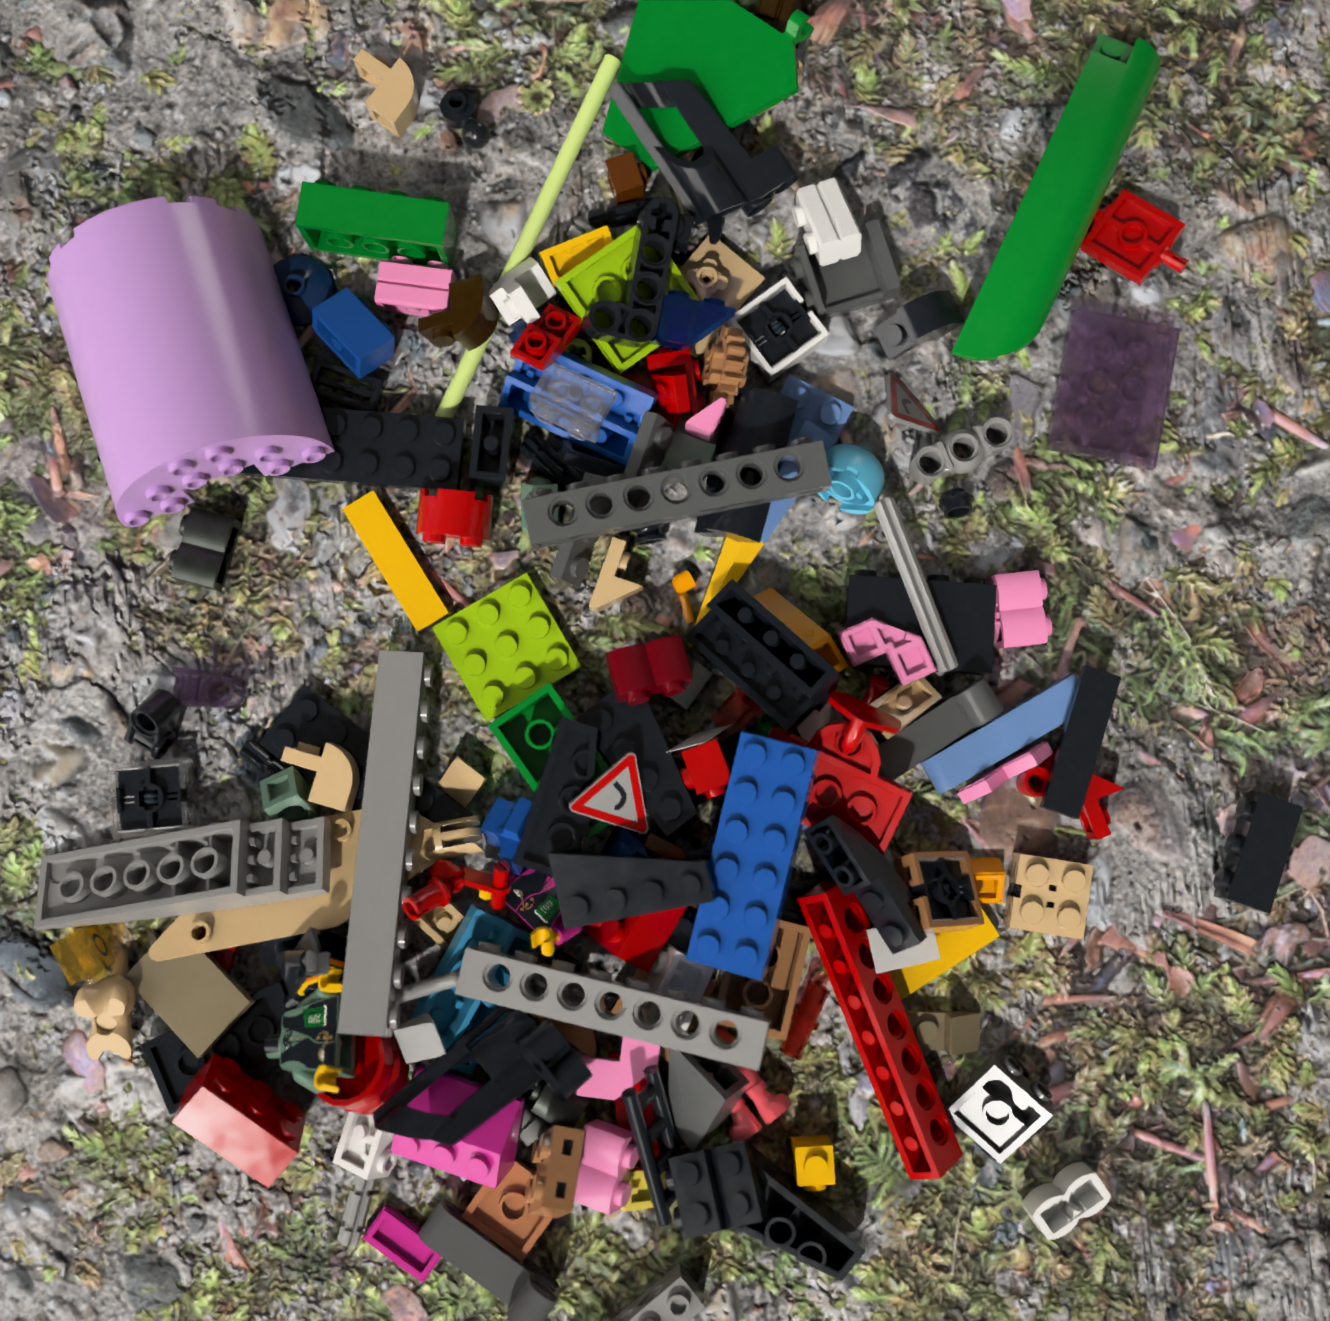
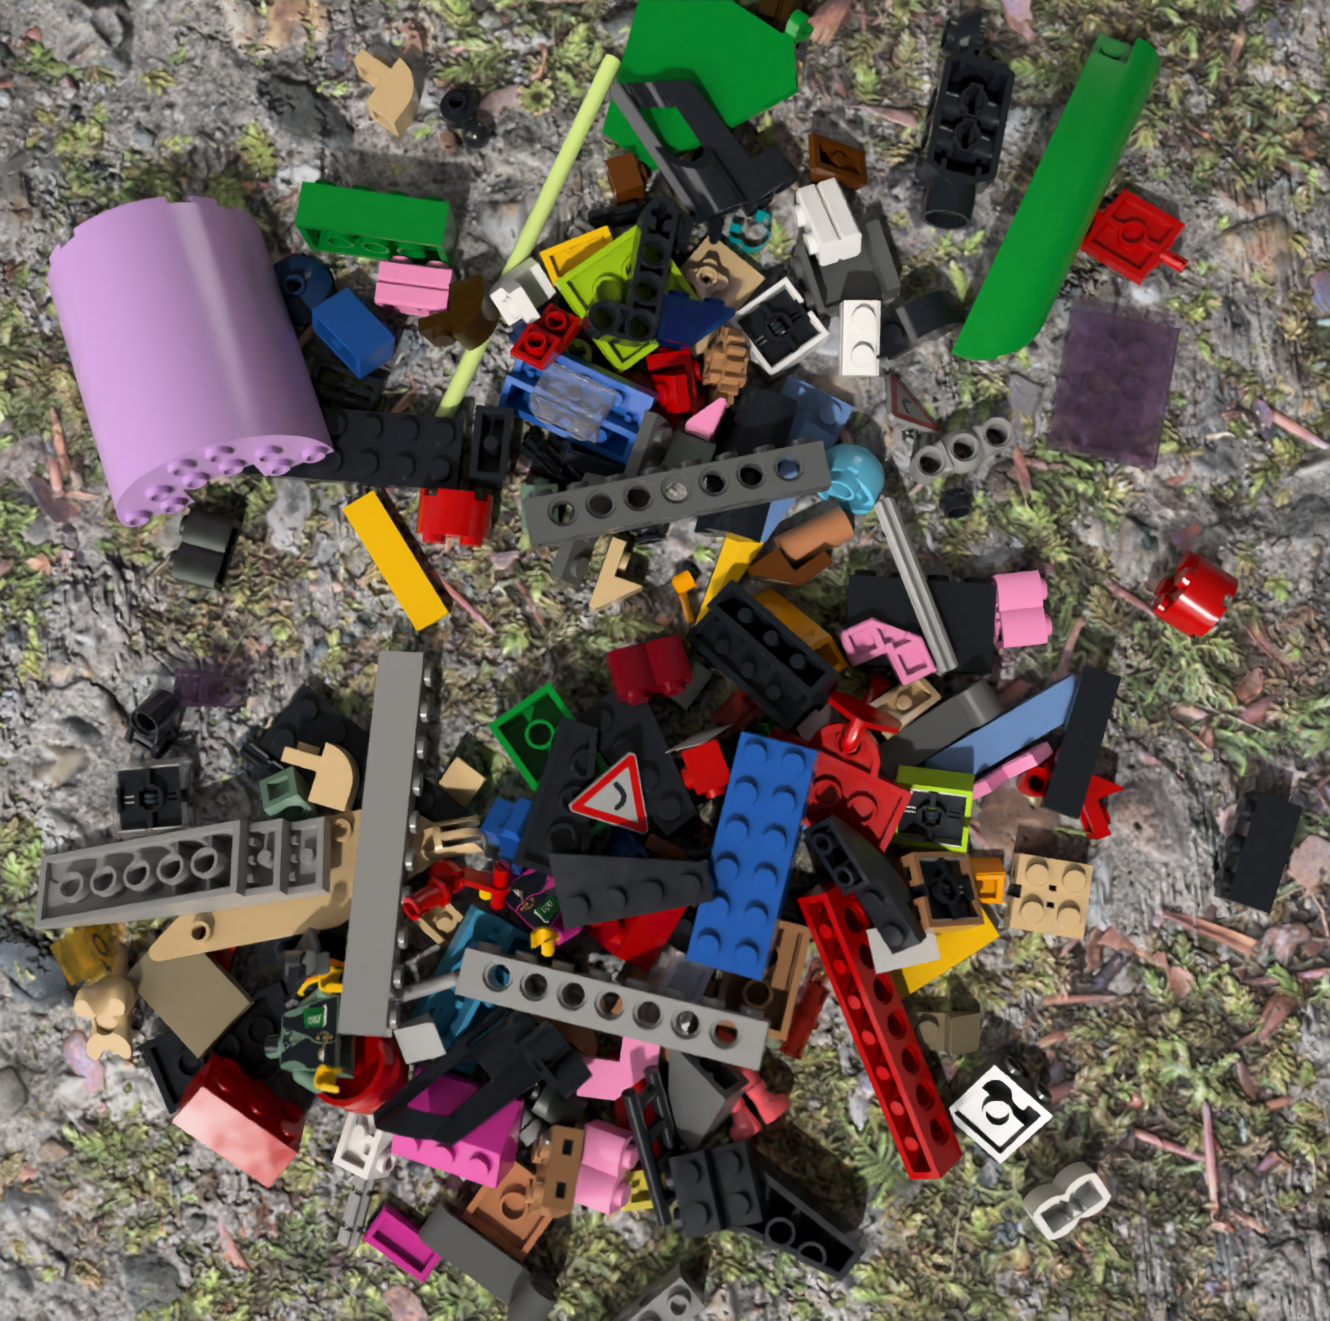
lime plate [432,572,582,723] -> none
yellow brick [791,1135,835,1191] -> none
none -> teal piece [728,210,770,253]
none -> reddish brown slope [745,547,833,588]
none -> nougat brick [772,505,854,569]
none -> reddish brown slope [808,133,867,190]
none -> white brick [838,300,881,378]
none -> piece [891,765,975,853]
none -> black brick [915,9,1015,230]
none -> red brick [1151,551,1238,639]

